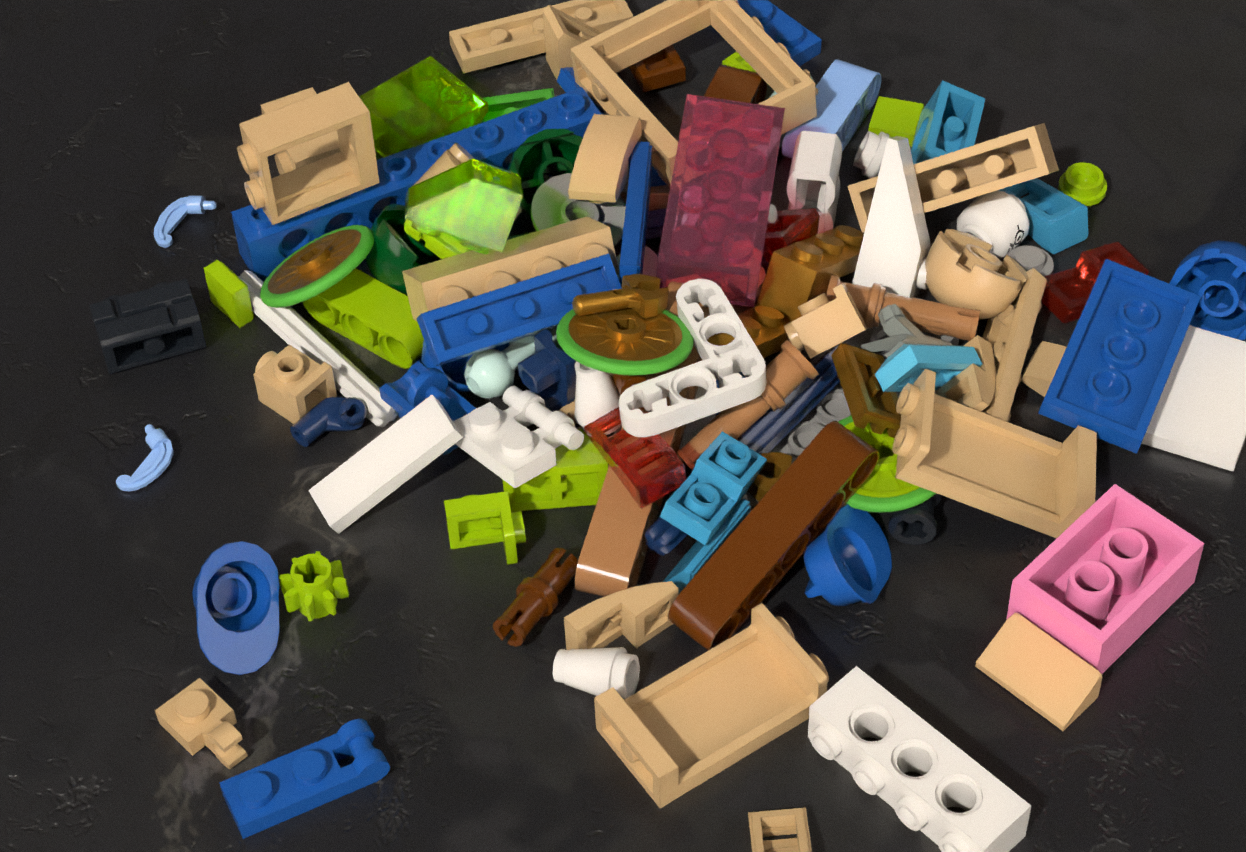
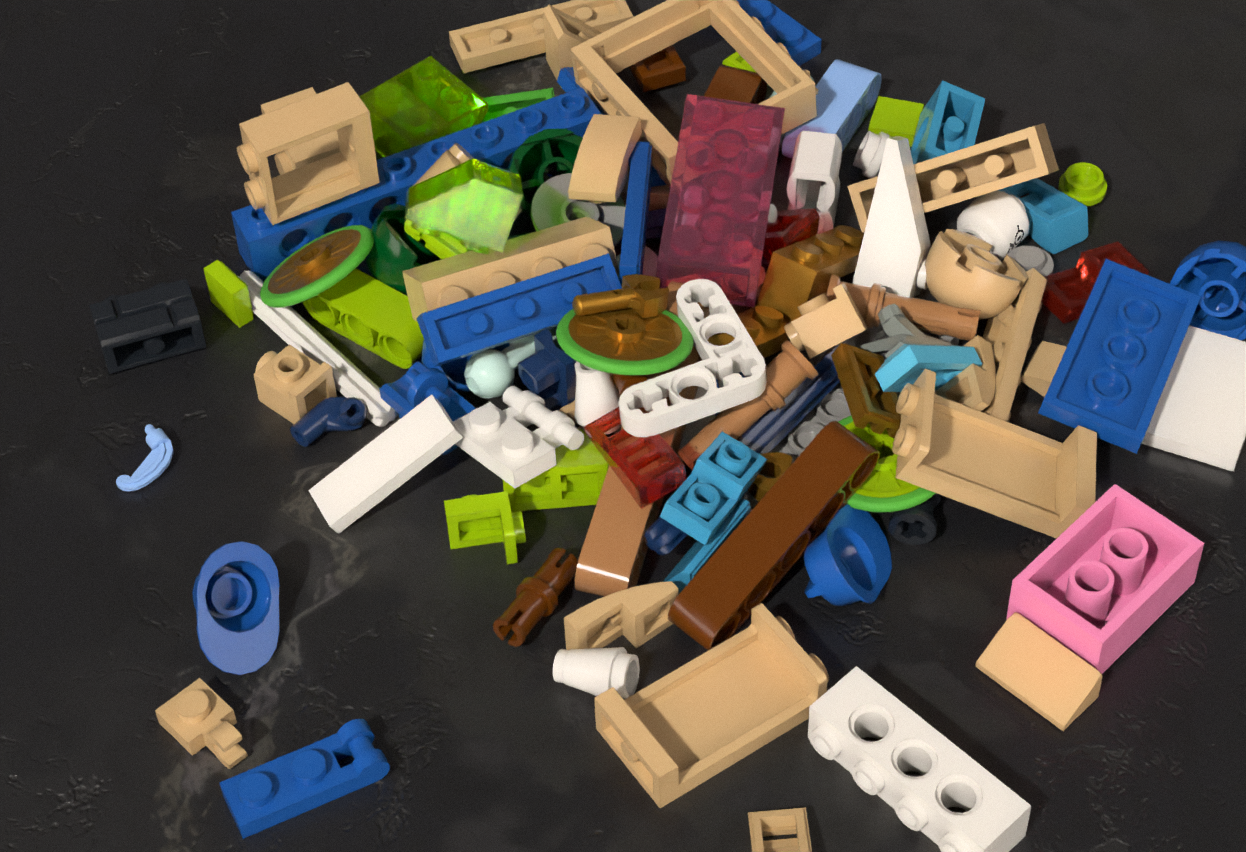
light blue piece [154,195,217,248] -> none
lime gear [279,551,349,621] -> none

